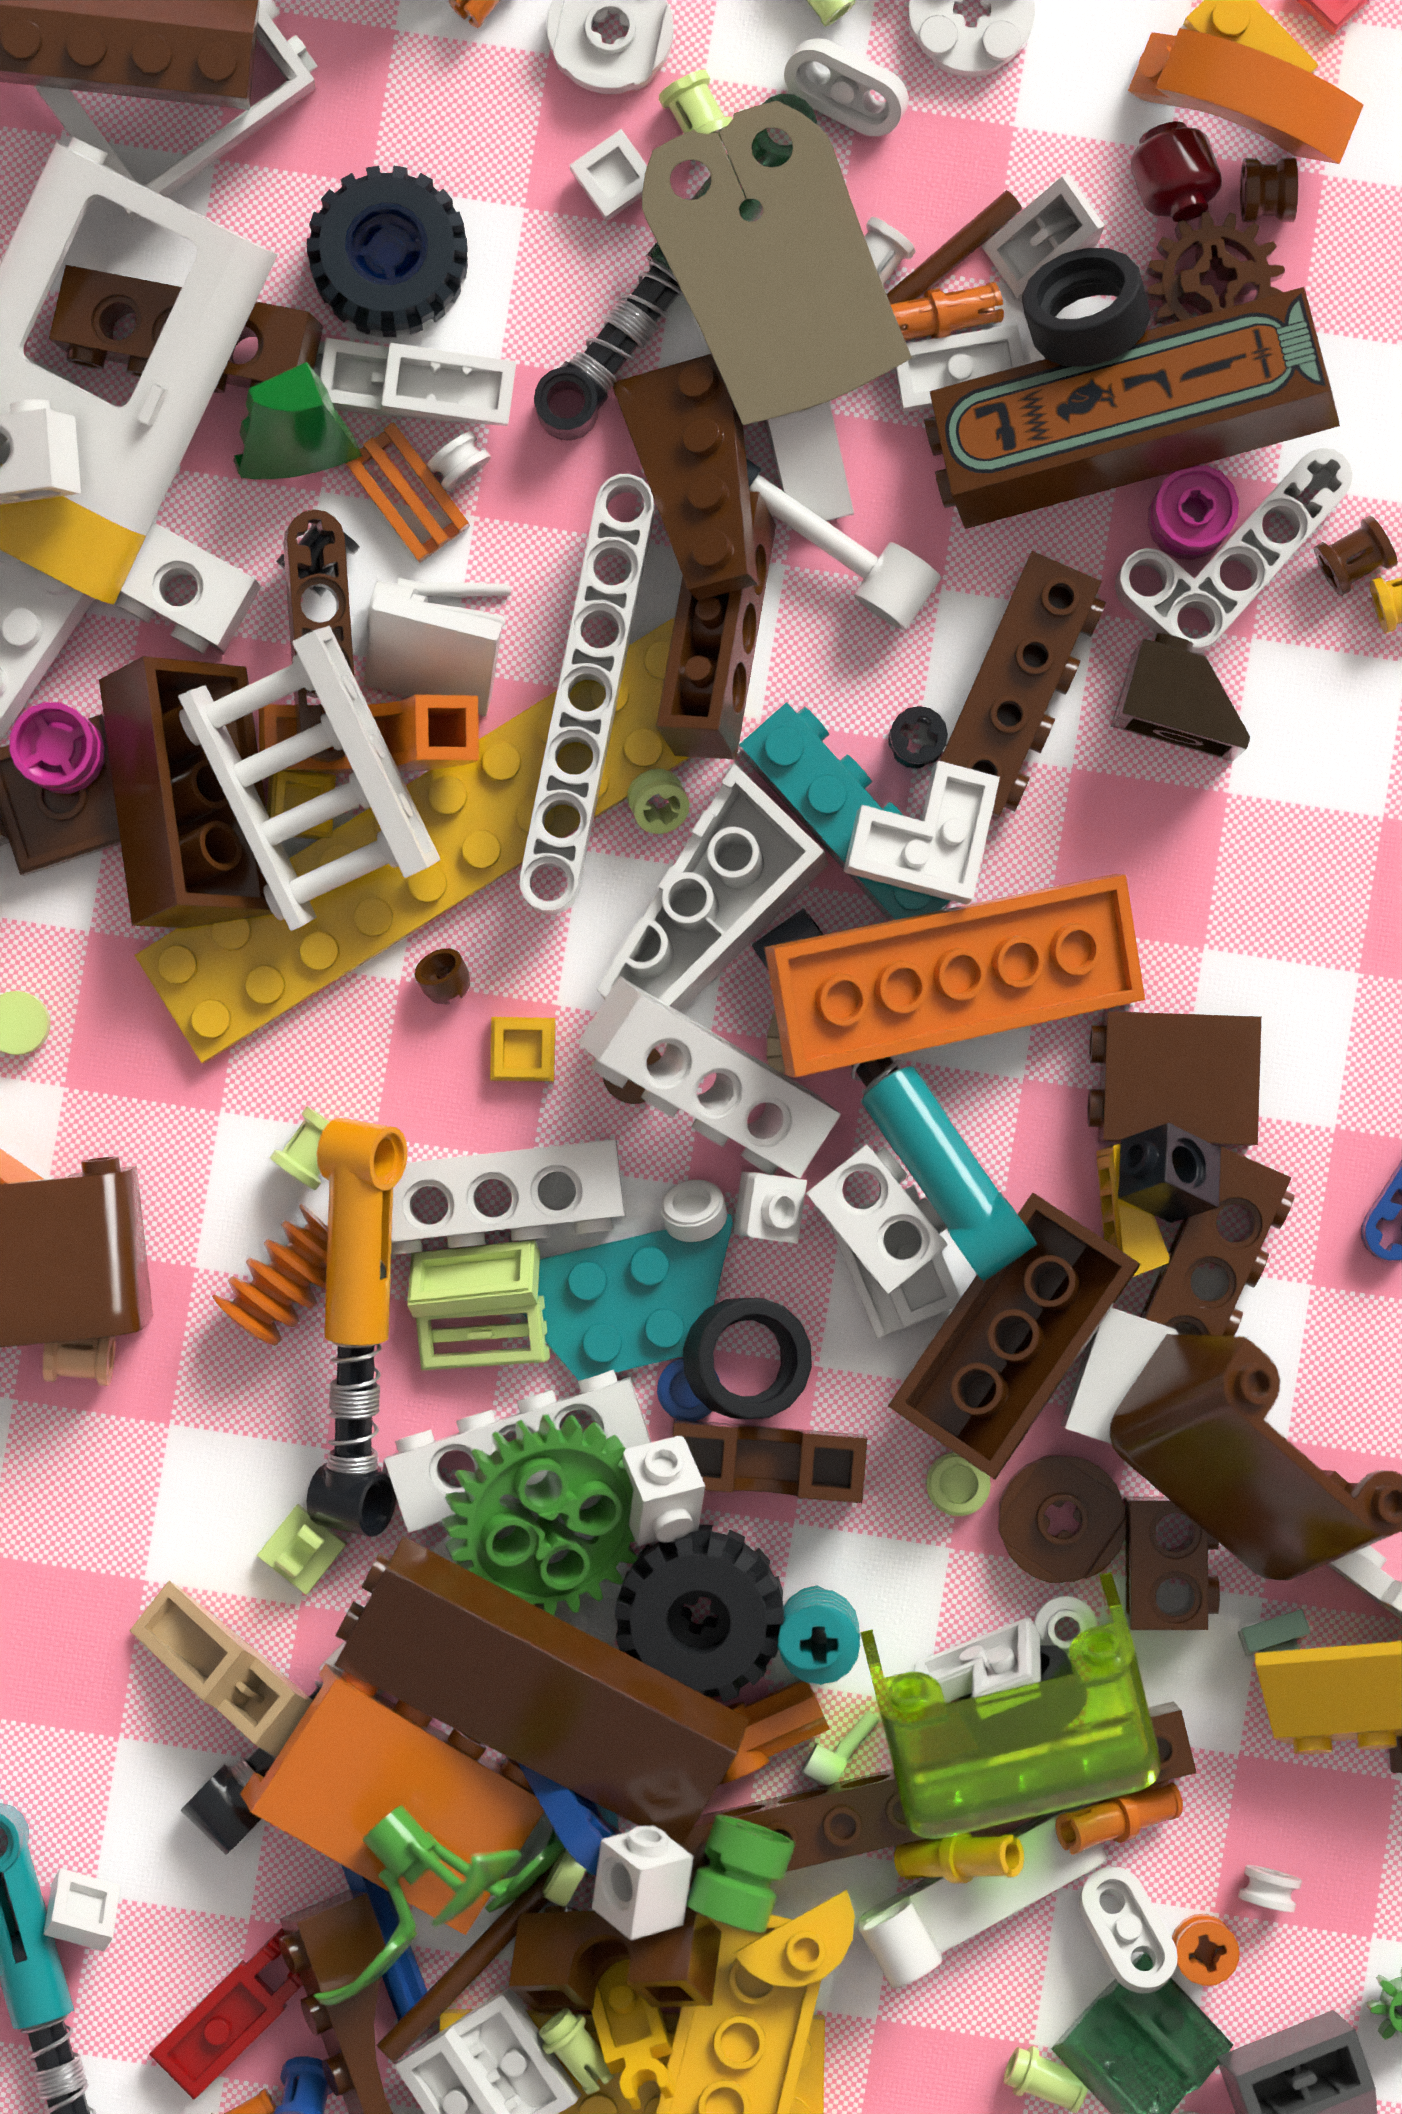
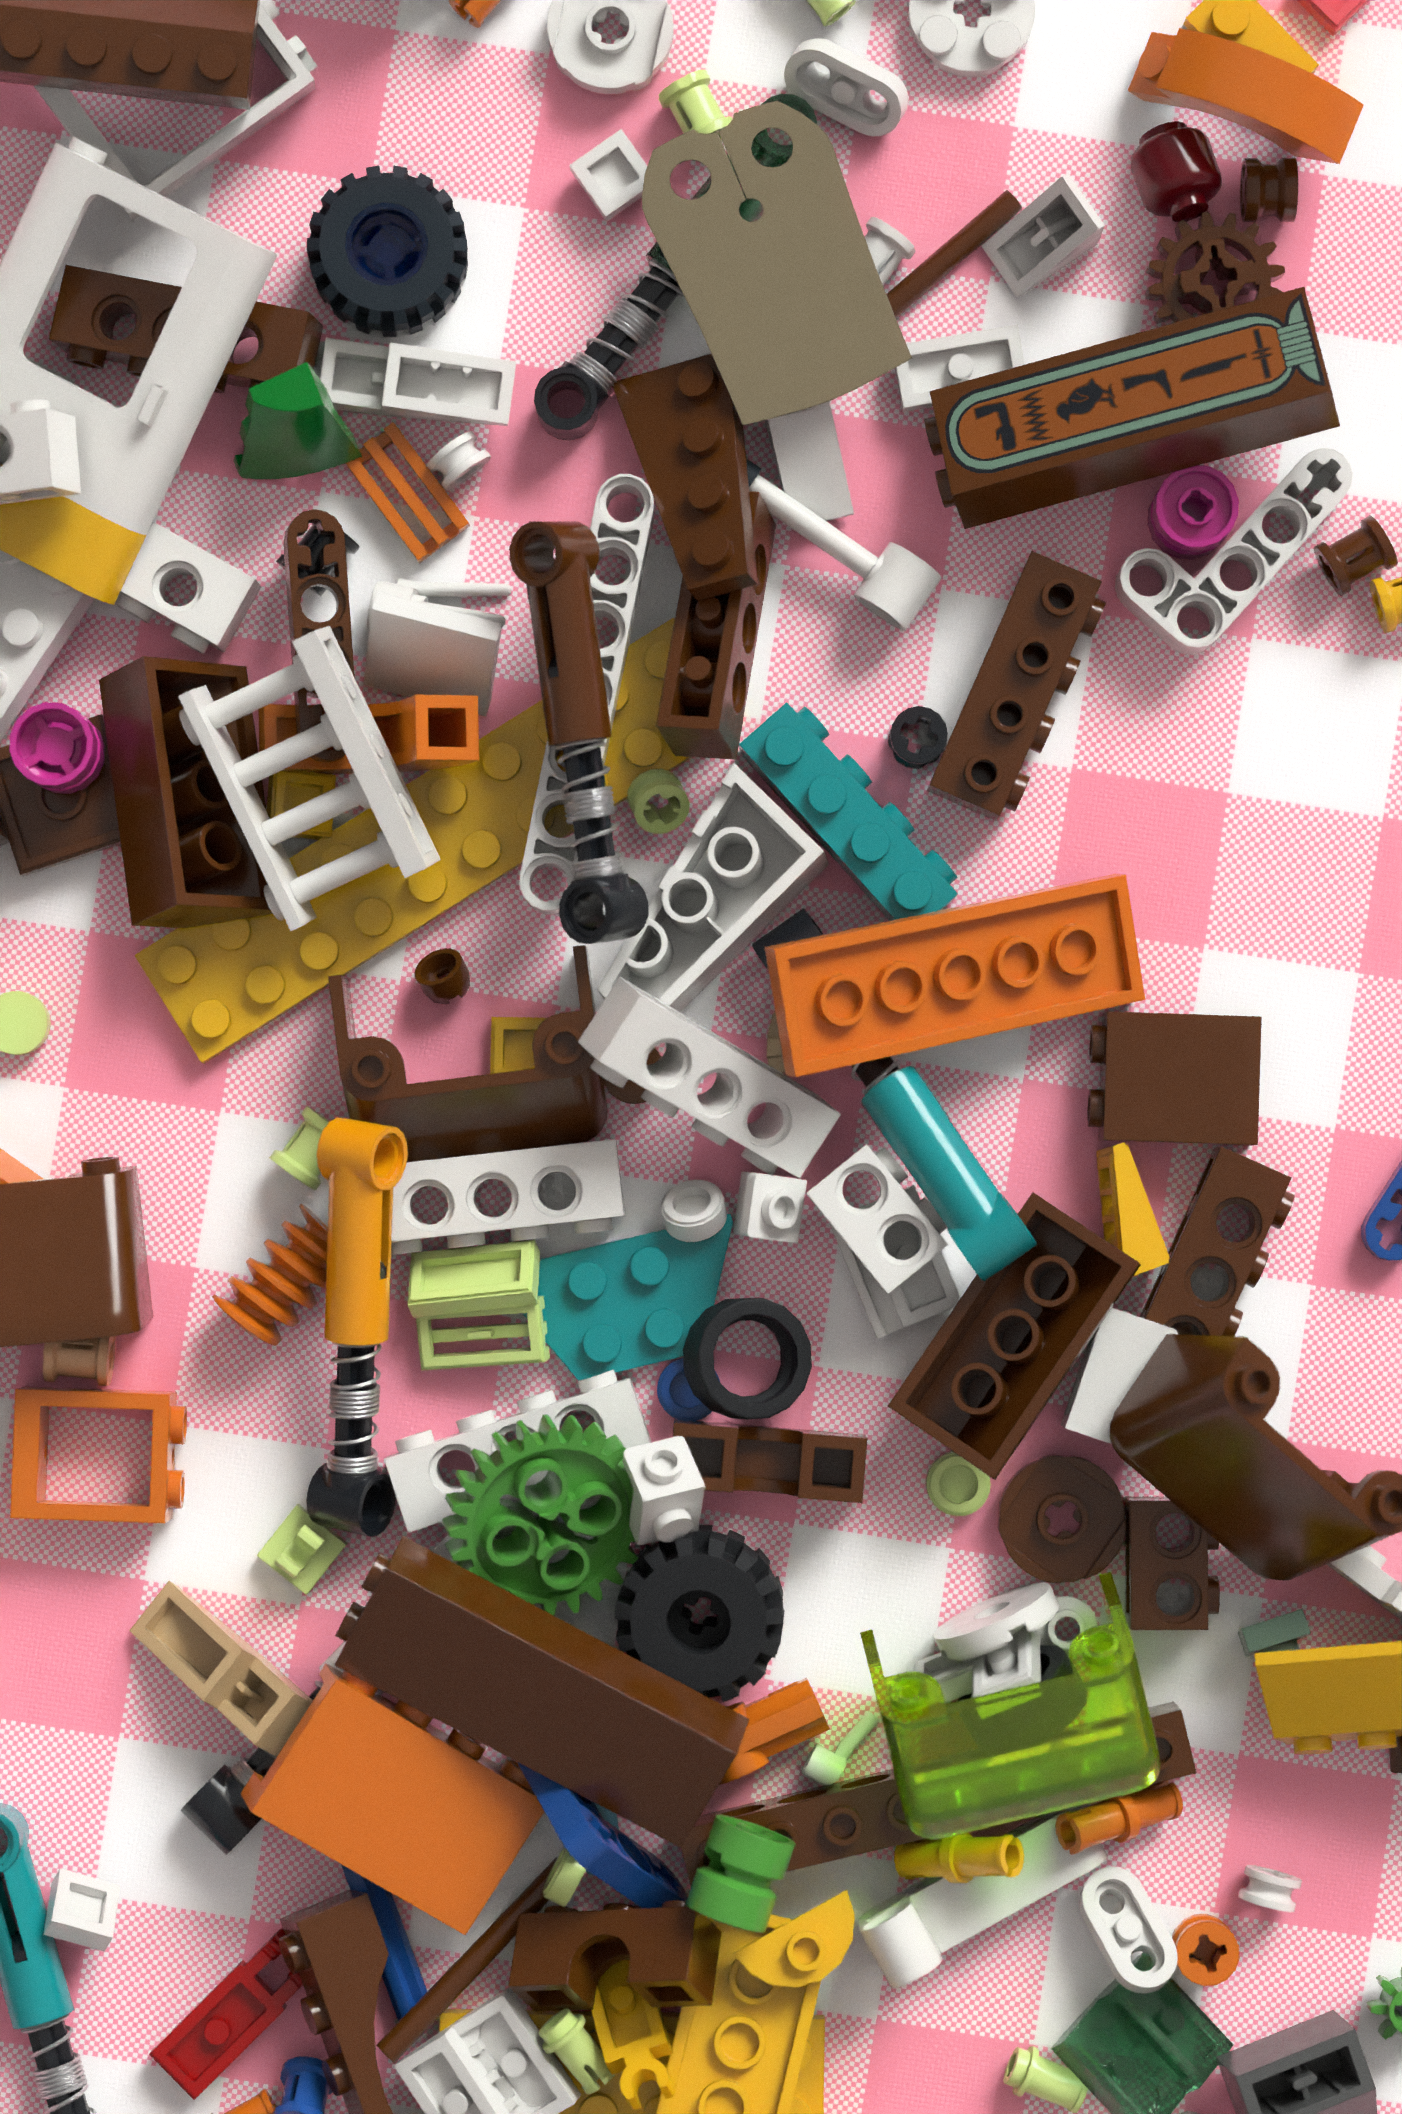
bright green plant [314,1805,565,2005] -> none
white brick [592,1825,693,1940] -> none
teal piece [778,1585,861,1685] -> none
white plate [843,761,1000,905] -> none
orange pin [890,282,1004,341] -> none
black tyre [1022,248,1151,367] -> none
dark brown slope [1111,633,1251,762] -> none
black brick [1118,1123,1221,1223] -> none
none -> orange window [10,1386,187,1523]
none -> reddish brown windscreen [328,945,608,1162]
none -> piece [509,521,649,944]
none -> white tile [933,1582,1060,1661]

